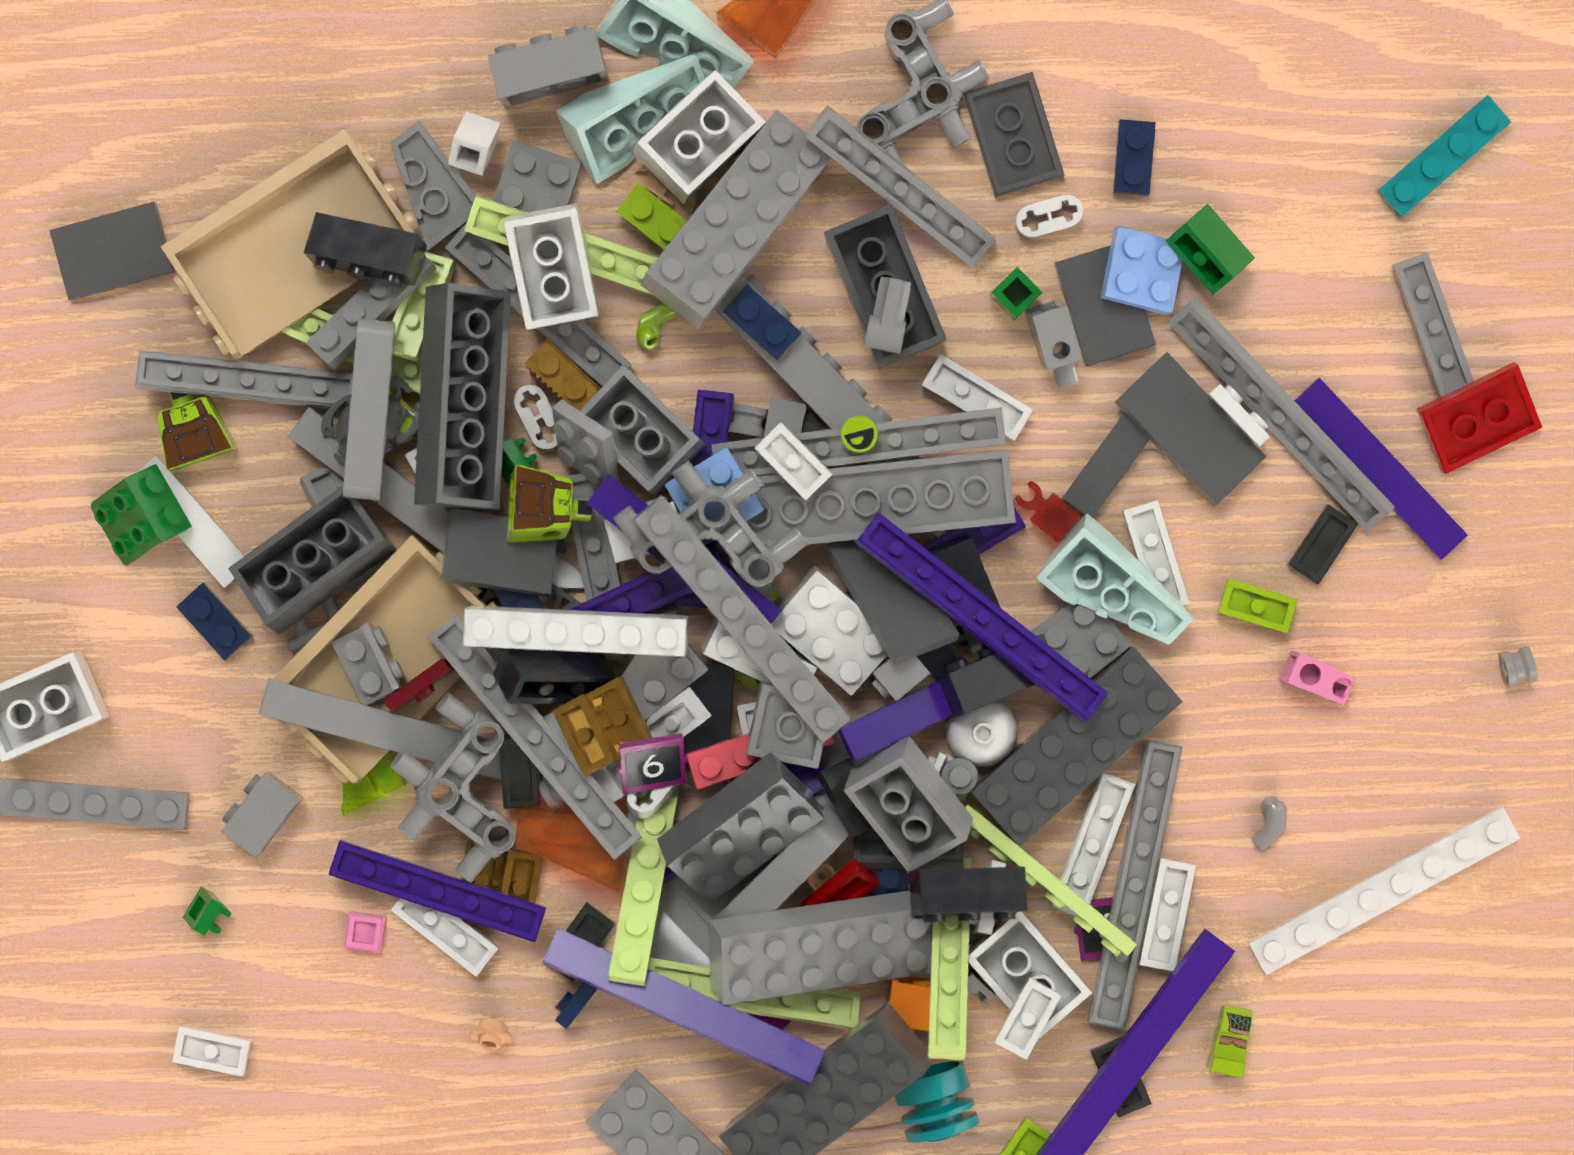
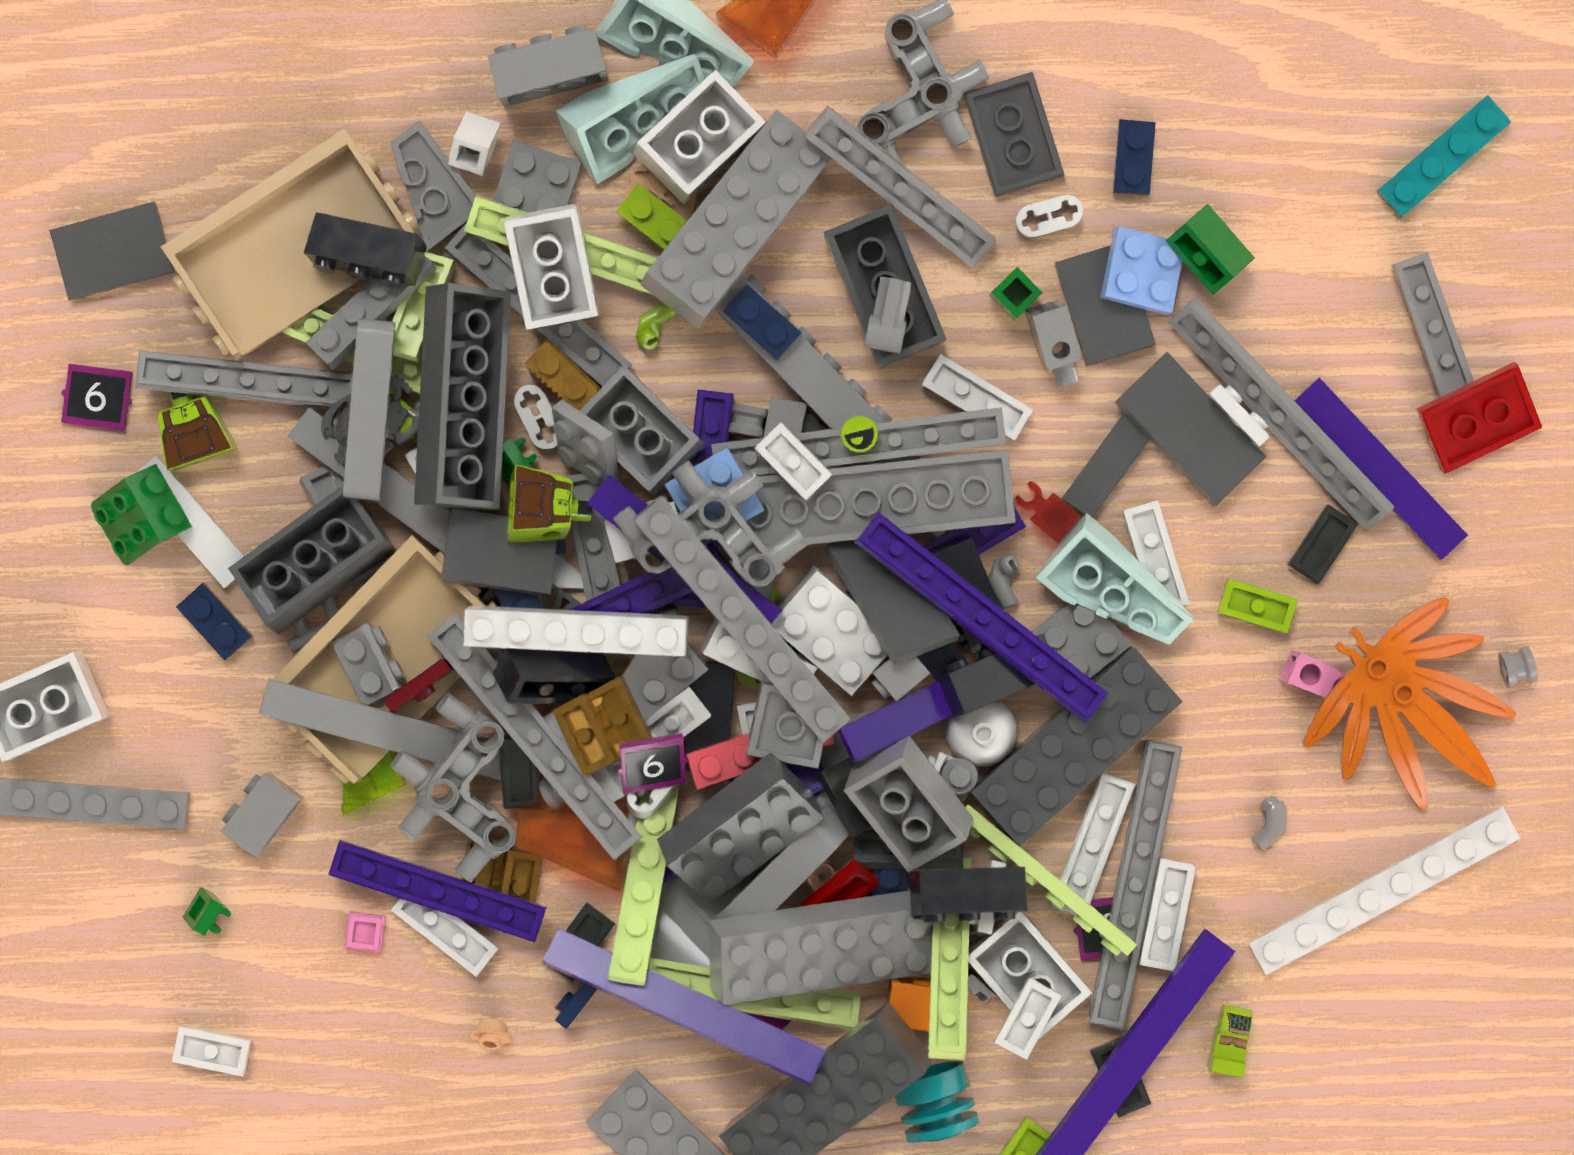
none -> piece [61,364,133,431]
none -> light grey arm [988,554,1019,609]
none -> orange plant [1303,597,1516,810]

